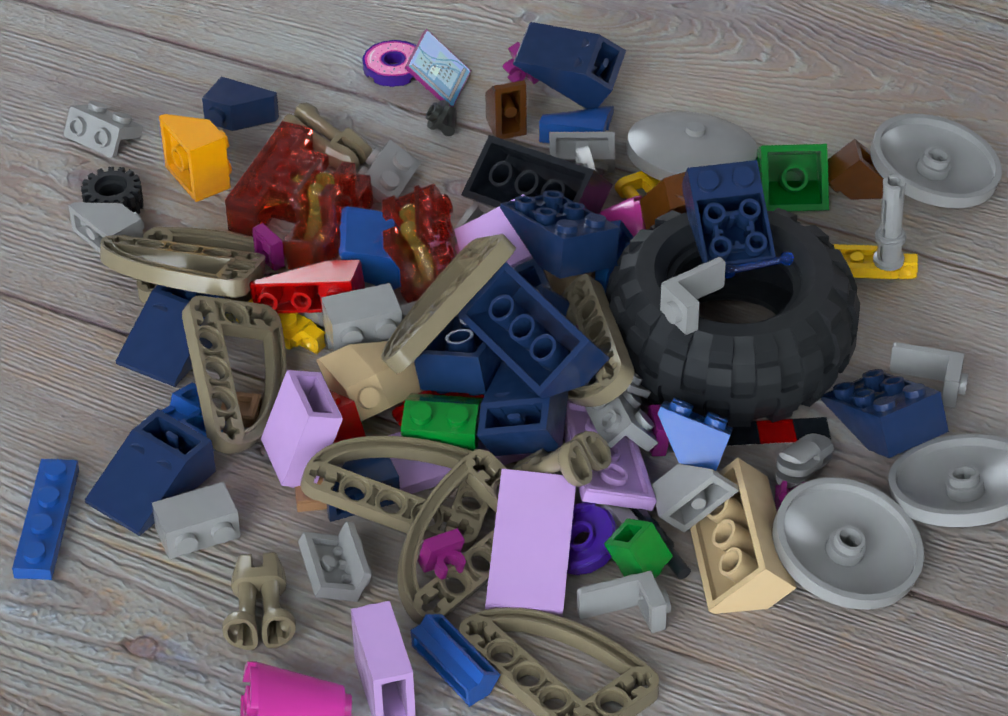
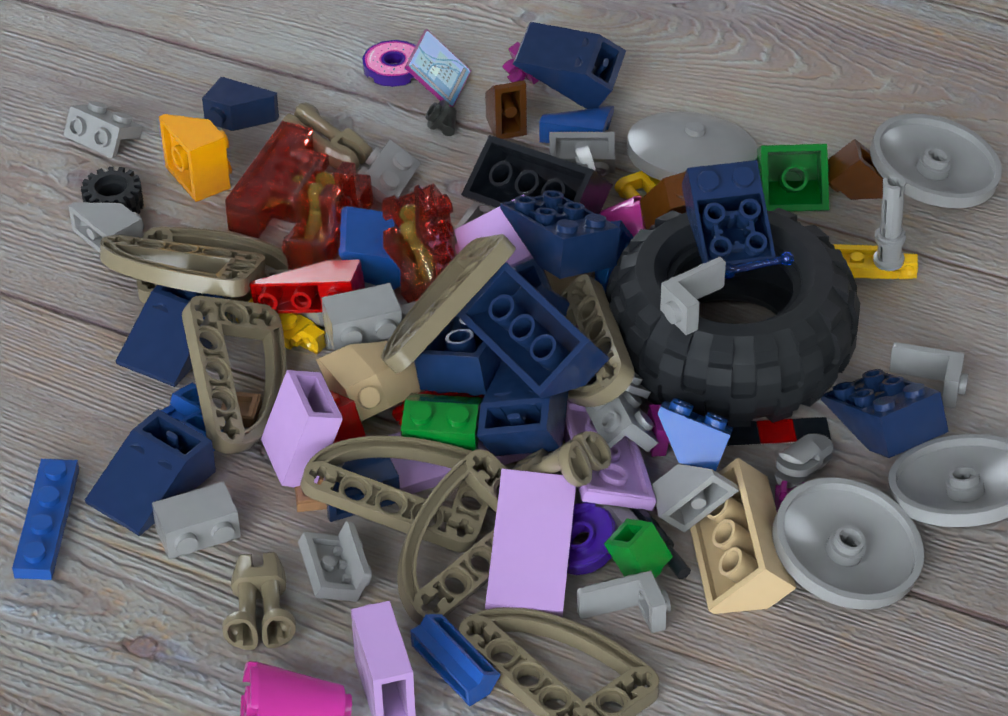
magenta tile [252,223,285,271] -> none
magenta tile [417,528,466,580] -> none

